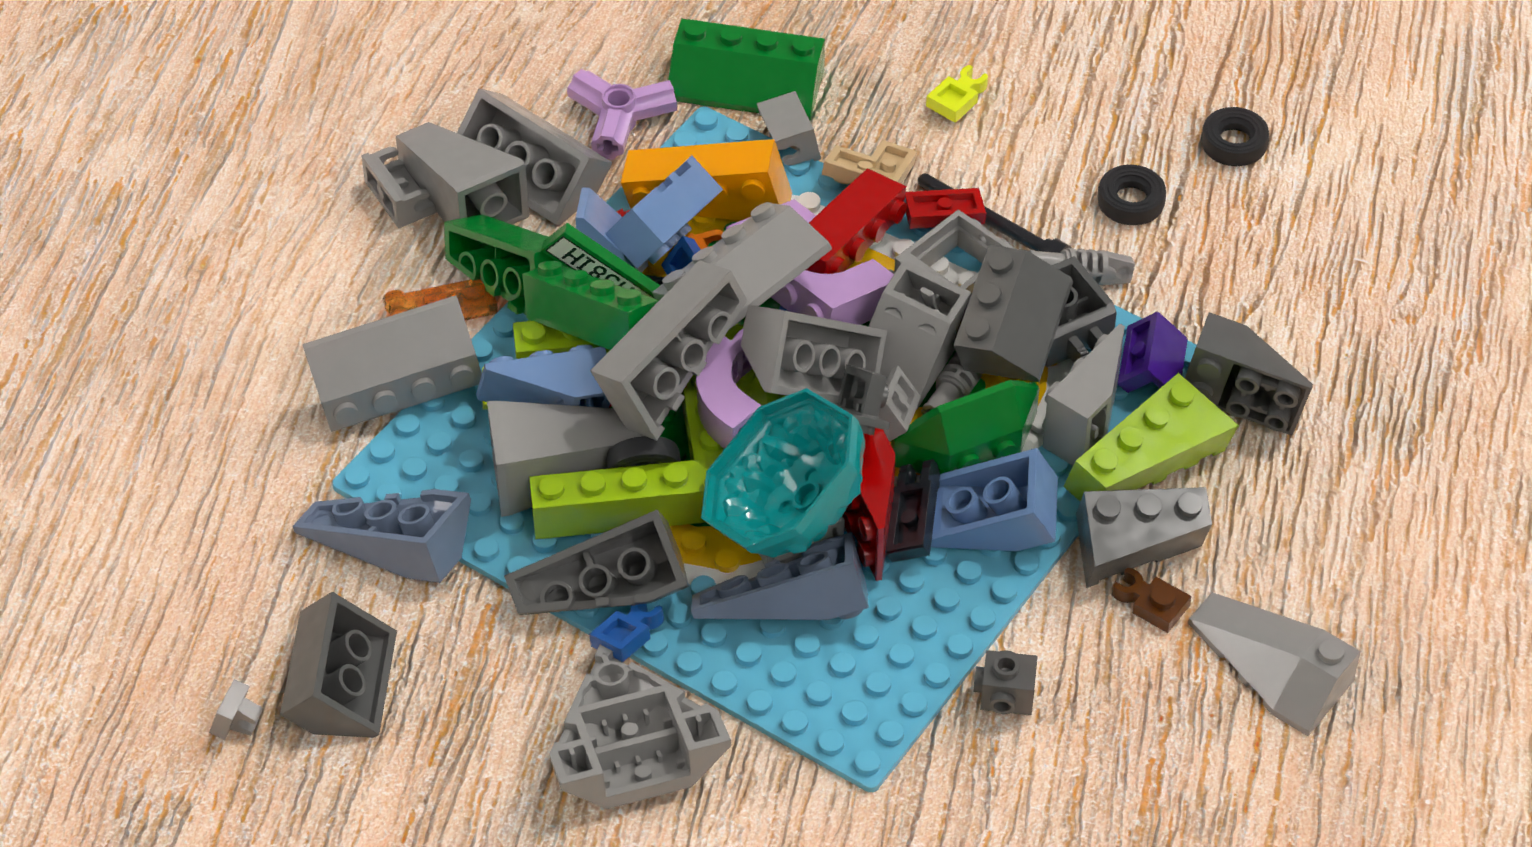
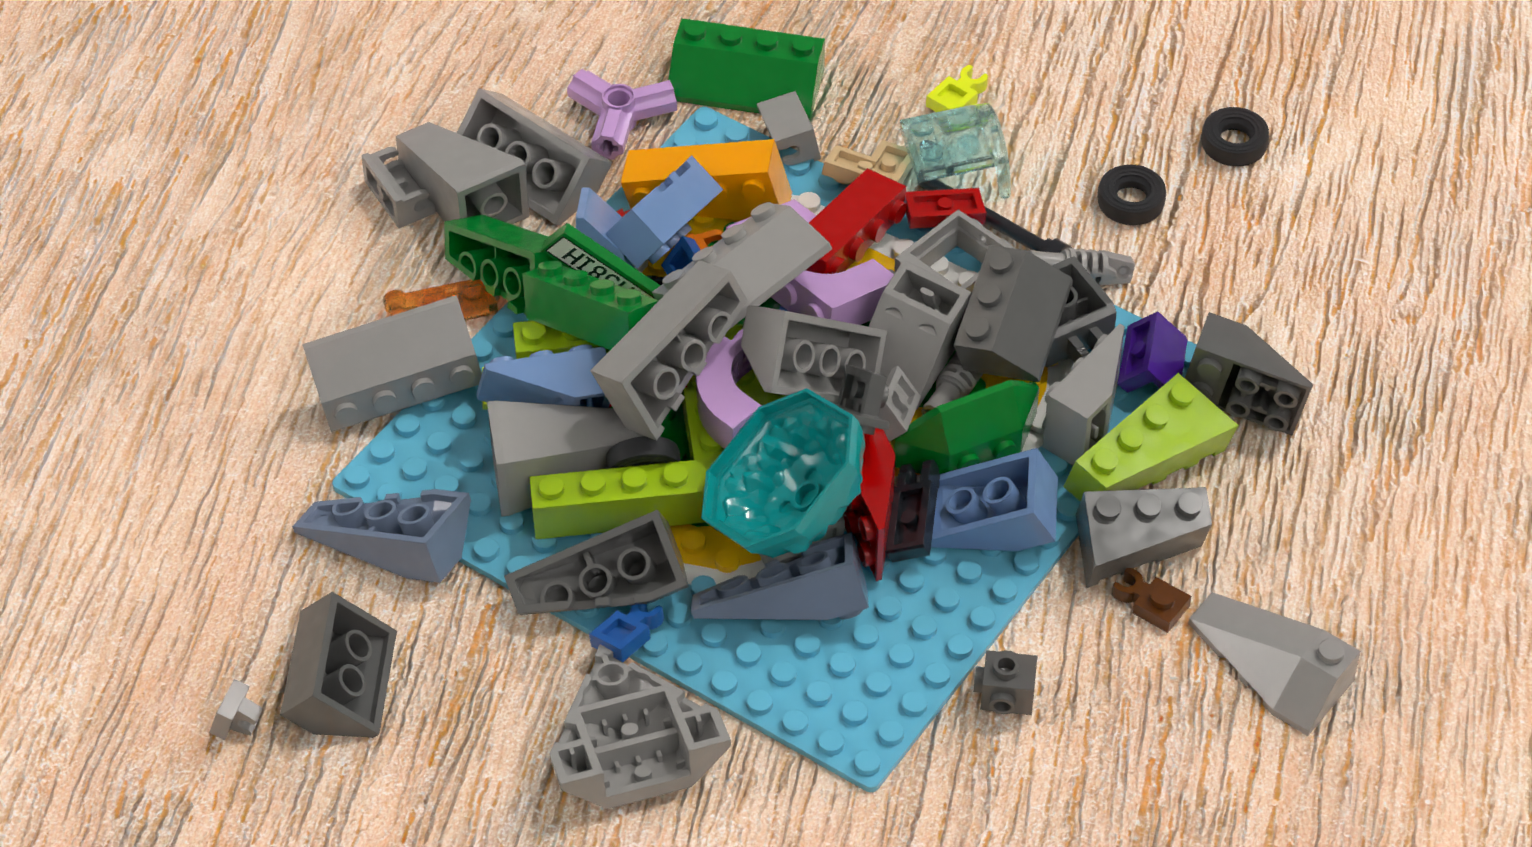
none -> clear light blue piece [900,103,1011,199]

